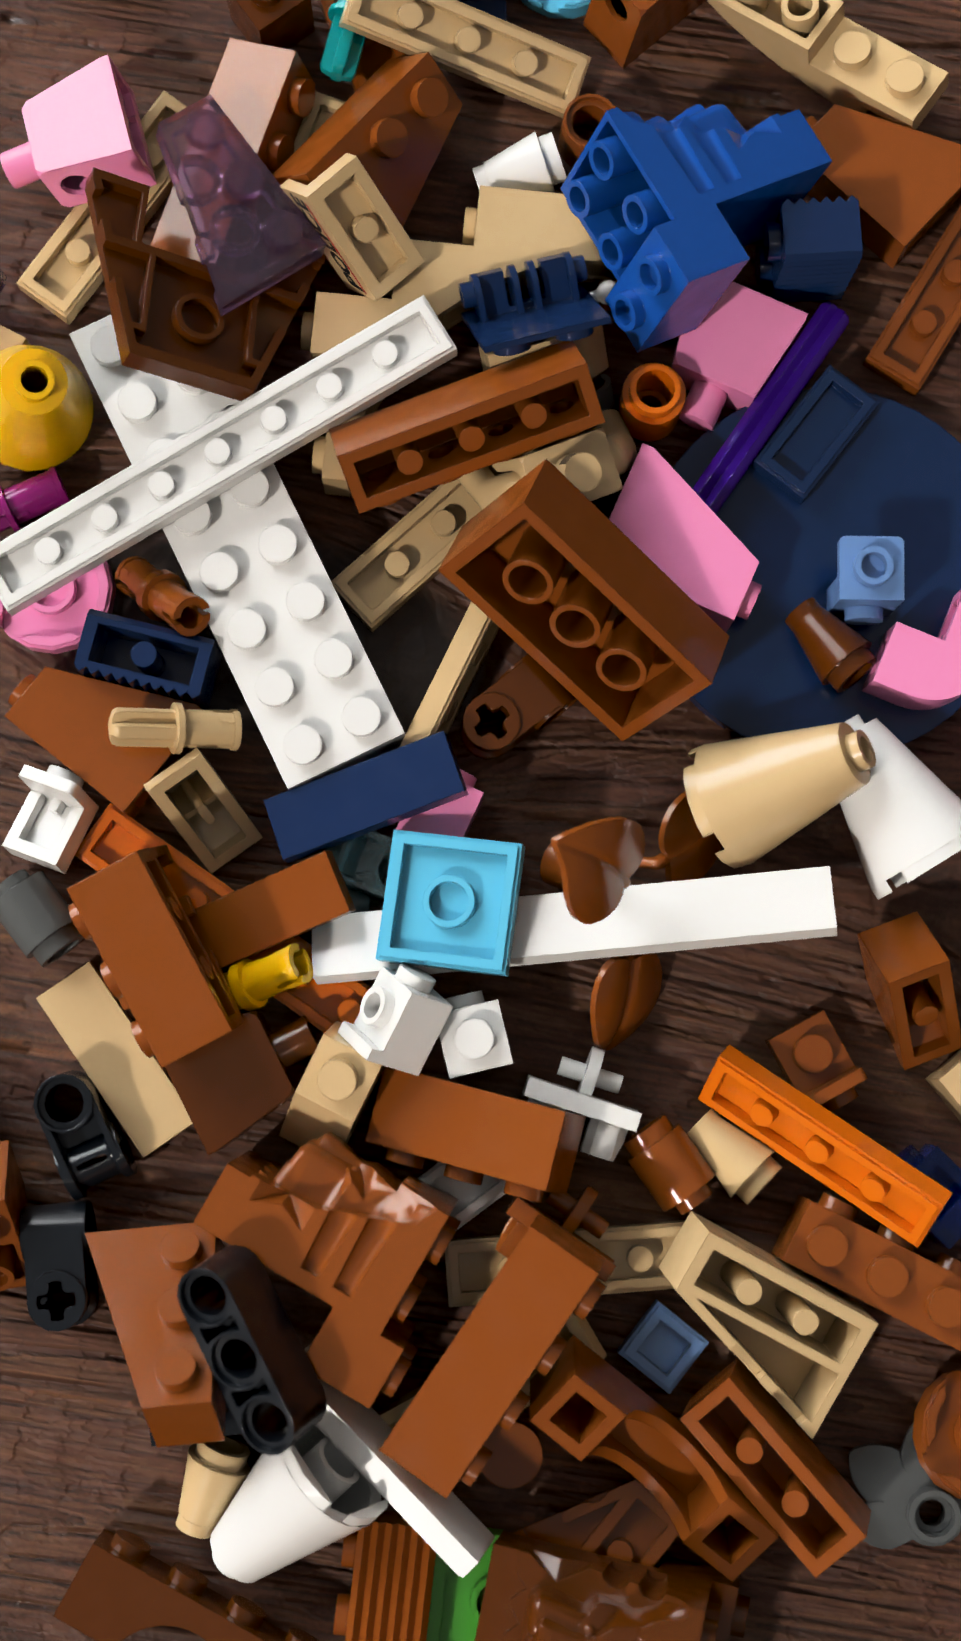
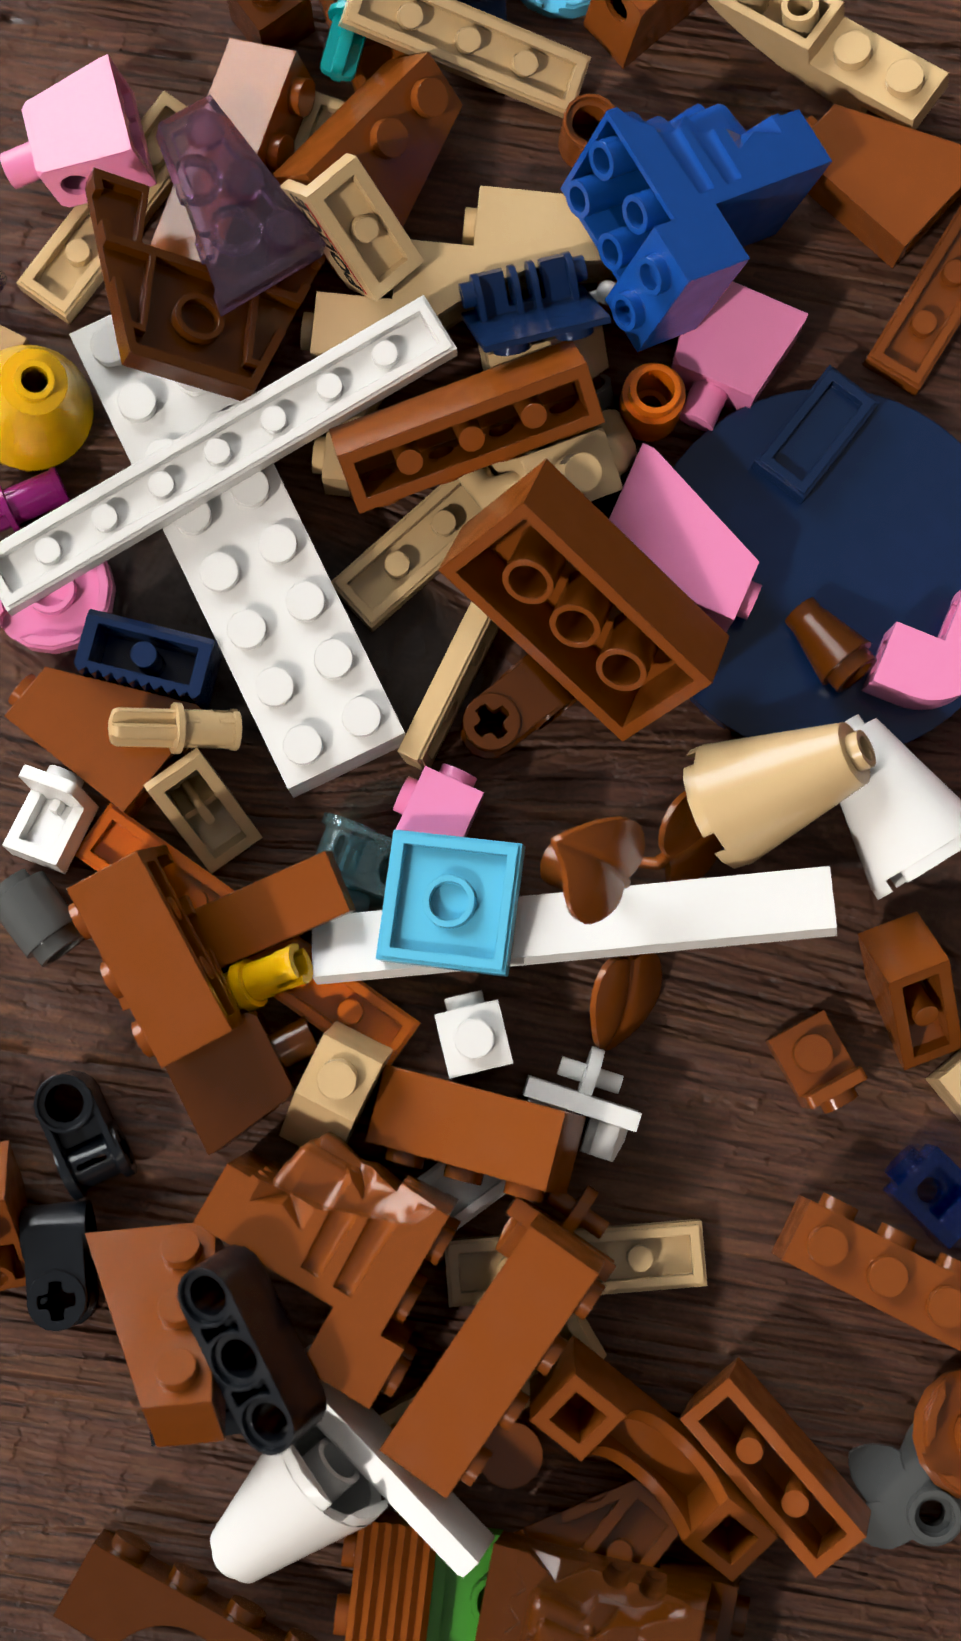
tan tile [36,962,193,1158] -> none
dark orange pin [115,556,210,637] -> none
tan cone [175,1435,251,1539] -> none
dark blue tile [263,731,469,863] -> none
white brick [338,963,453,1076] -> none
white cone [472,131,567,192] -> none
medium blue tile [617,1299,709,1394] -> none
dark orange brick [623,1114,716,1215] -> none
tan wedge [659,1211,878,1440] -> none
tan cone [687,1109,783,1205] -> none
dark purple axle [692,302,849,514] -> none
orange tile [698,1044,953,1248] -> none
dark blue brick [755,195,863,302] -> none
medium blue bracket [826,536,905,625] -> none

